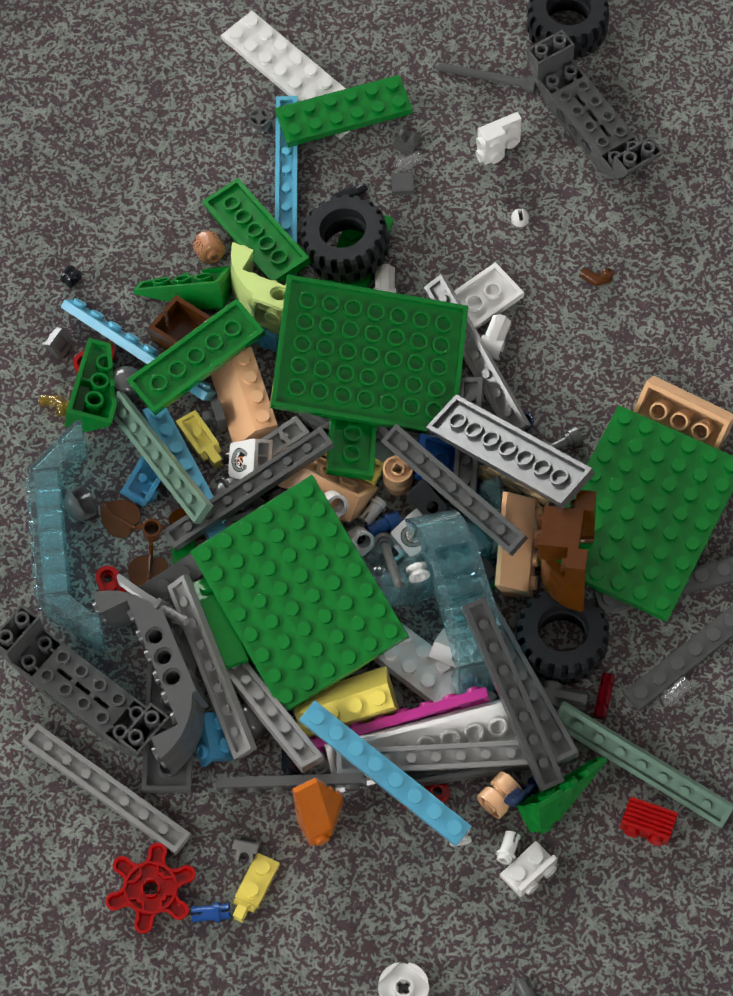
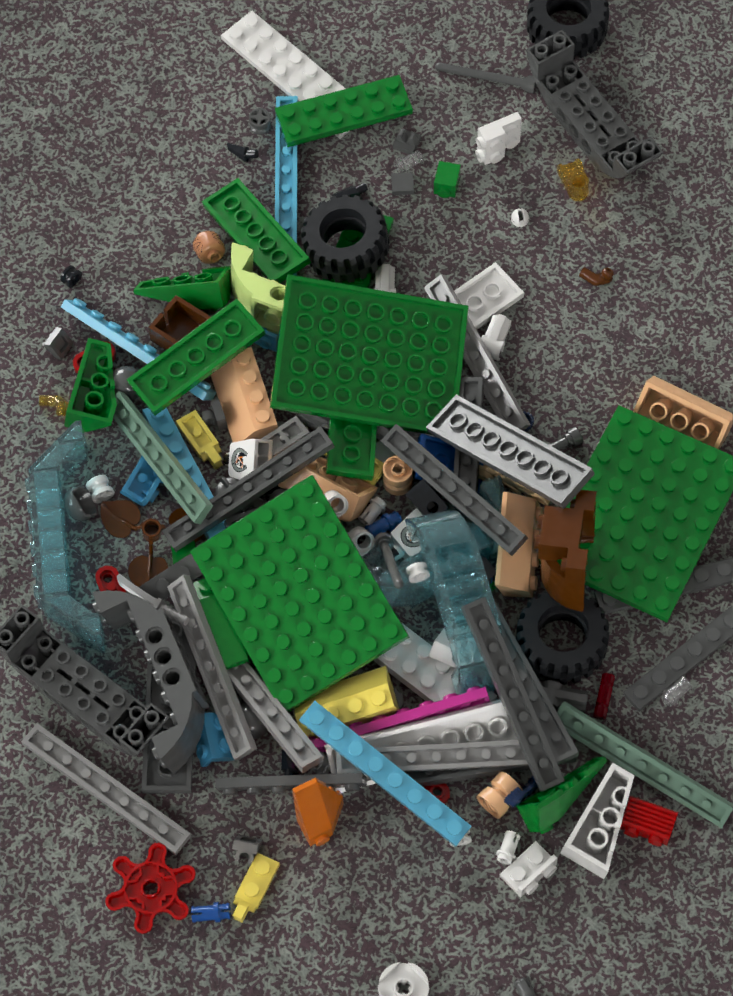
none -> white wheel [86,475,115,504]
none -> black bar [227,143,259,162]
none -> green brick [434,161,461,198]
none -> clear yellow piece [557,158,589,201]
none -> white wedge [560,763,634,879]

